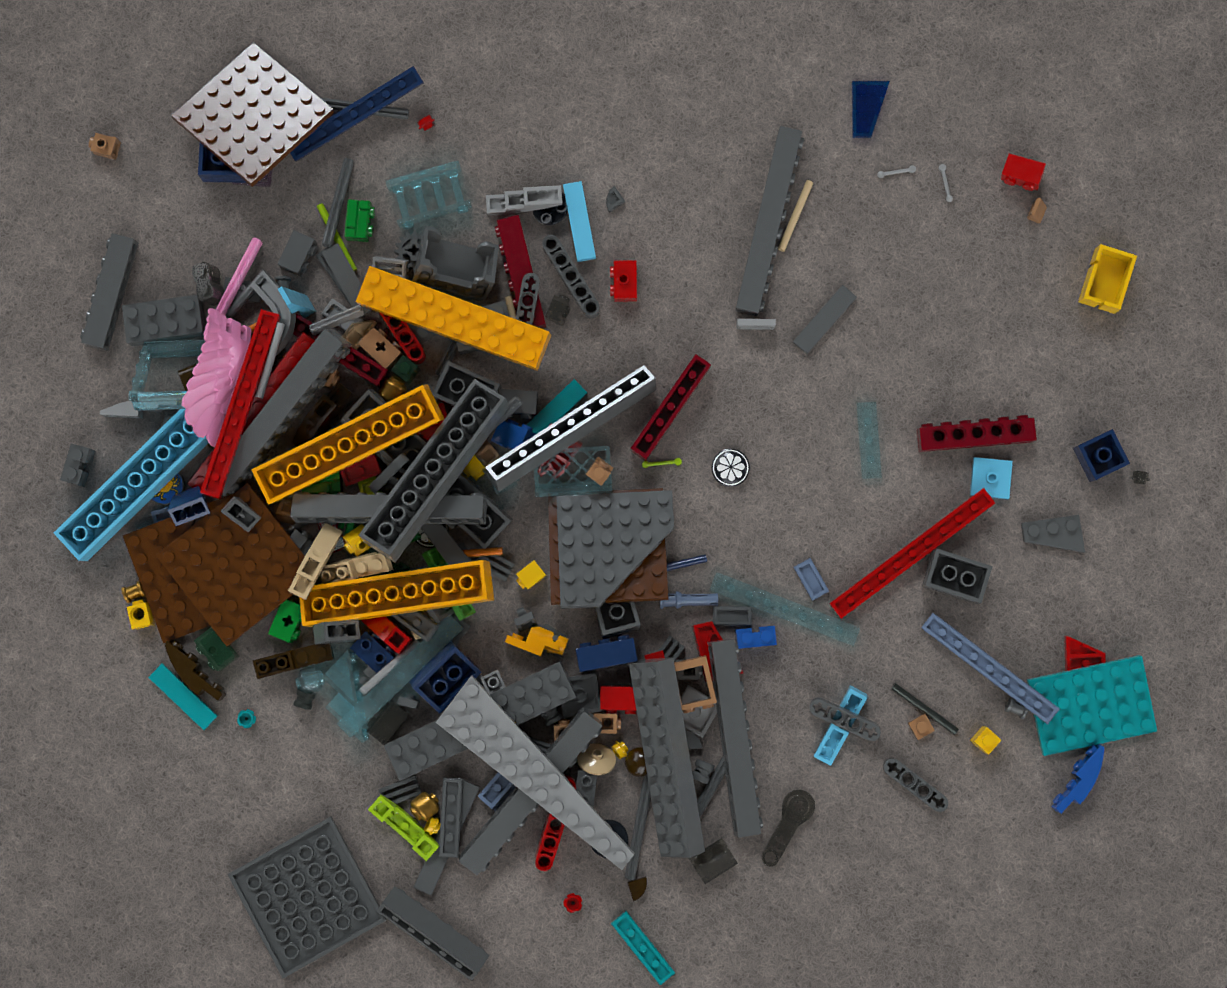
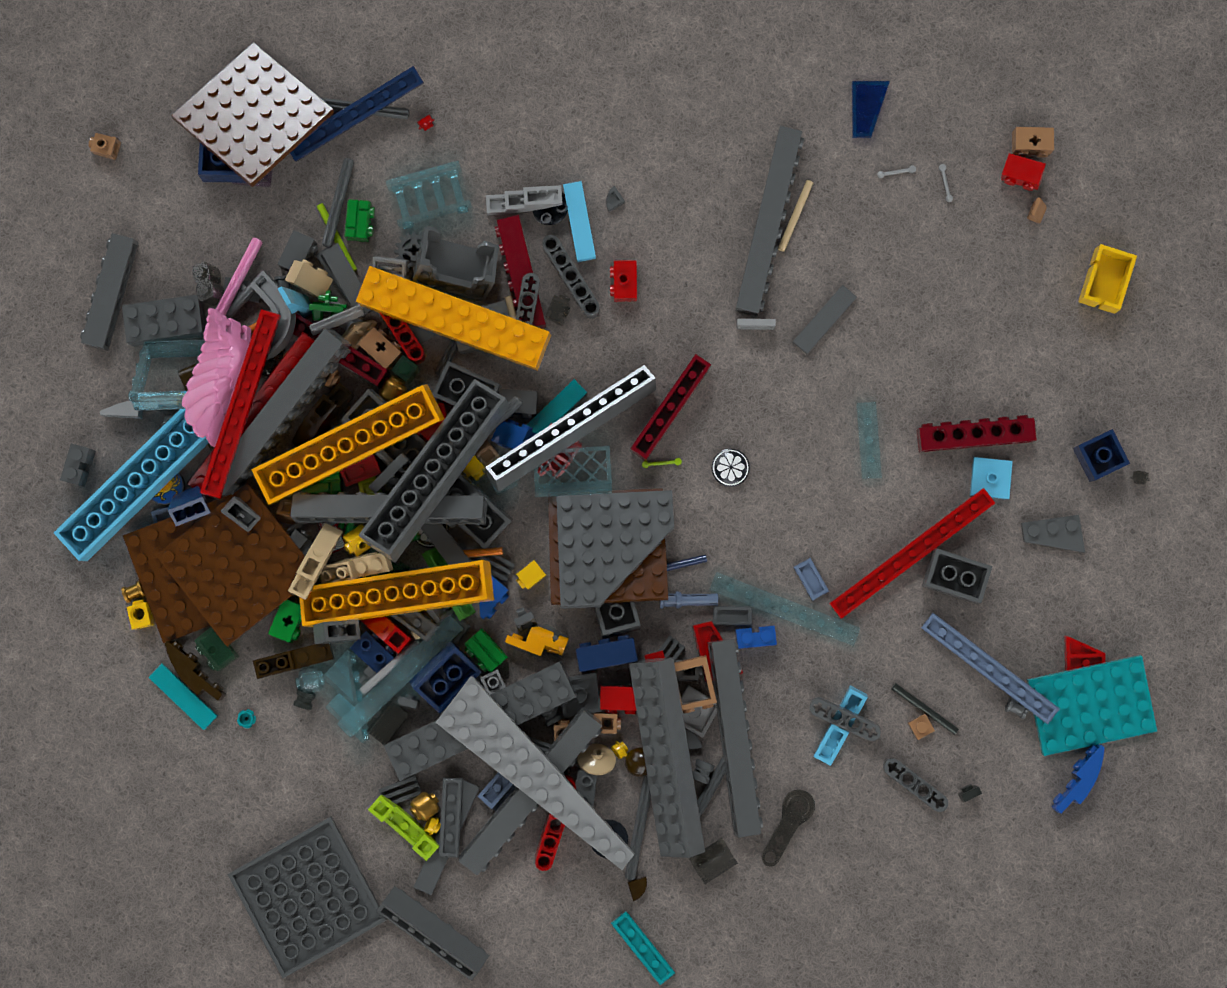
light grey bar [255,322,285,399] -> none
red plate [563,893,582,913] -> none
medium nougat brick [586,456,613,486] -> none
yellow brick [970,726,1001,755] -> none
none -> tan brick [285,259,333,298]
none -> green hips [309,290,347,321]
none -> green brick [465,628,508,673]
none -> blue slope [479,575,510,620]
none -> pearl dark grey plate [958,784,982,802]
none -> medium nougat brick [1012,127,1054,158]

